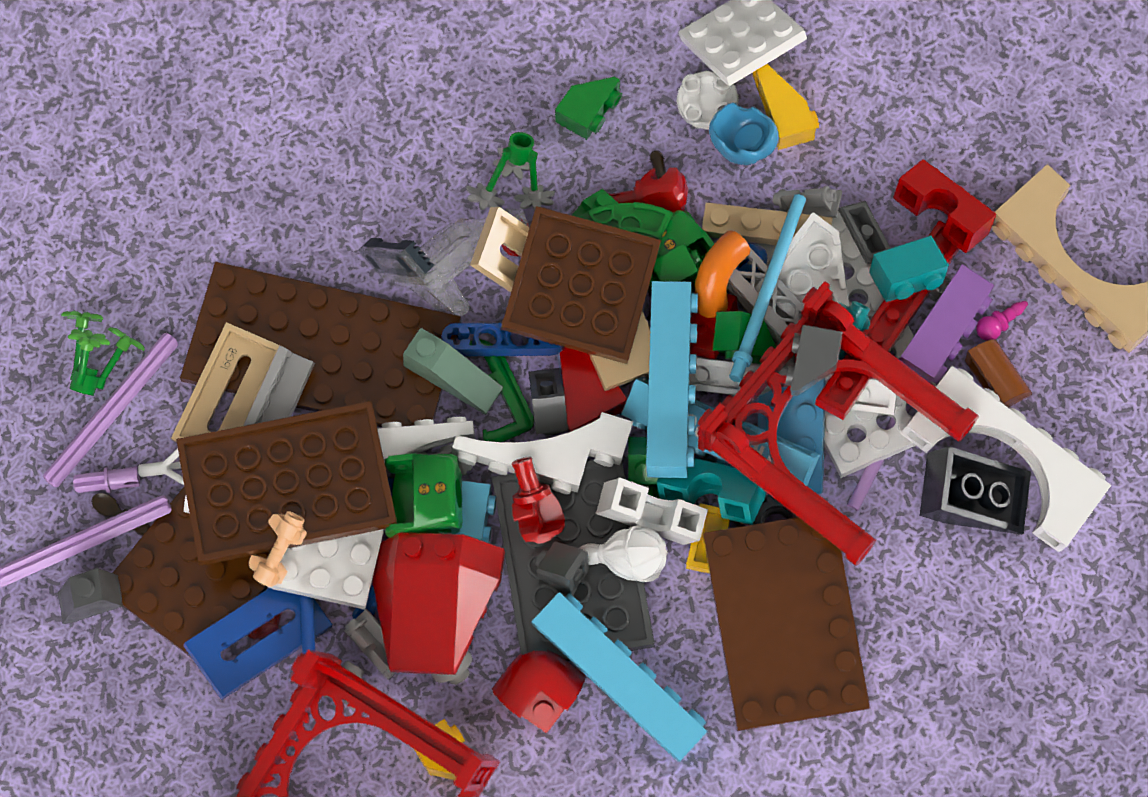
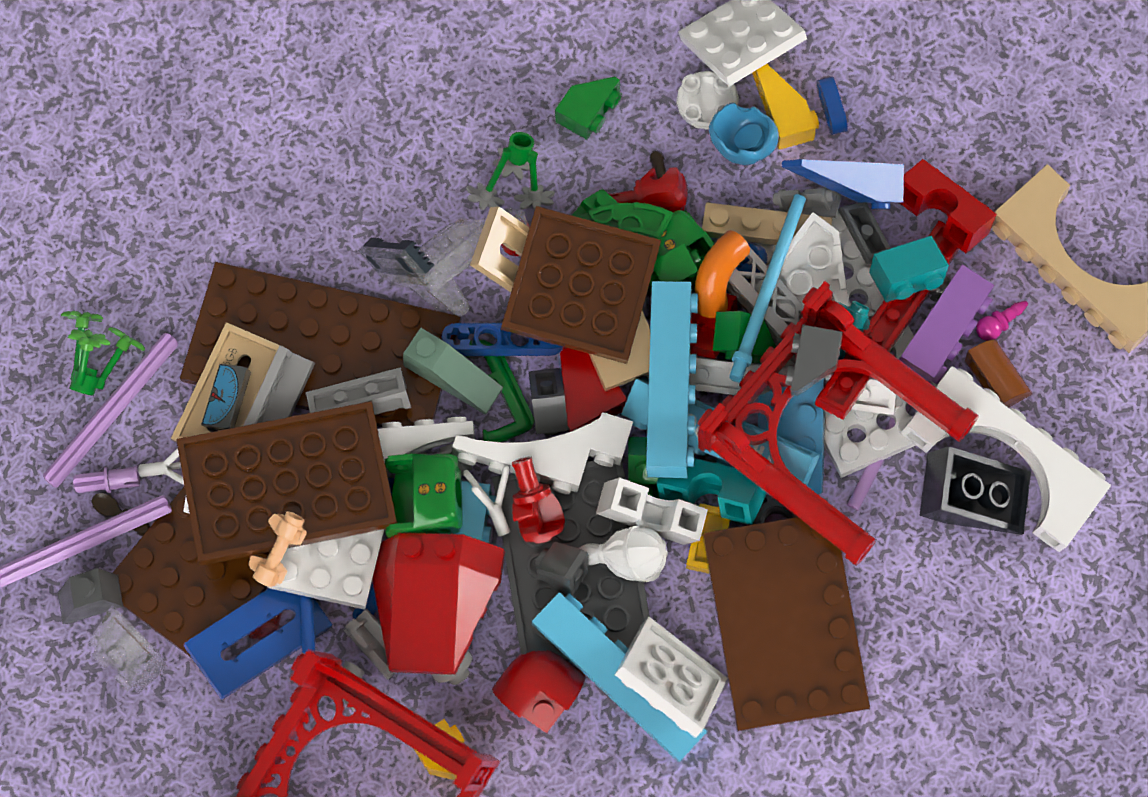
none -> clear slope [89,606,168,694]
none -> slope [201,363,251,430]
none -> light grey container [306,367,411,415]
none -> white plant [463,465,510,536]
none -> white plate [615,617,727,738]
none -> wedge [782,159,904,209]
none -> blue beam [816,76,848,135]

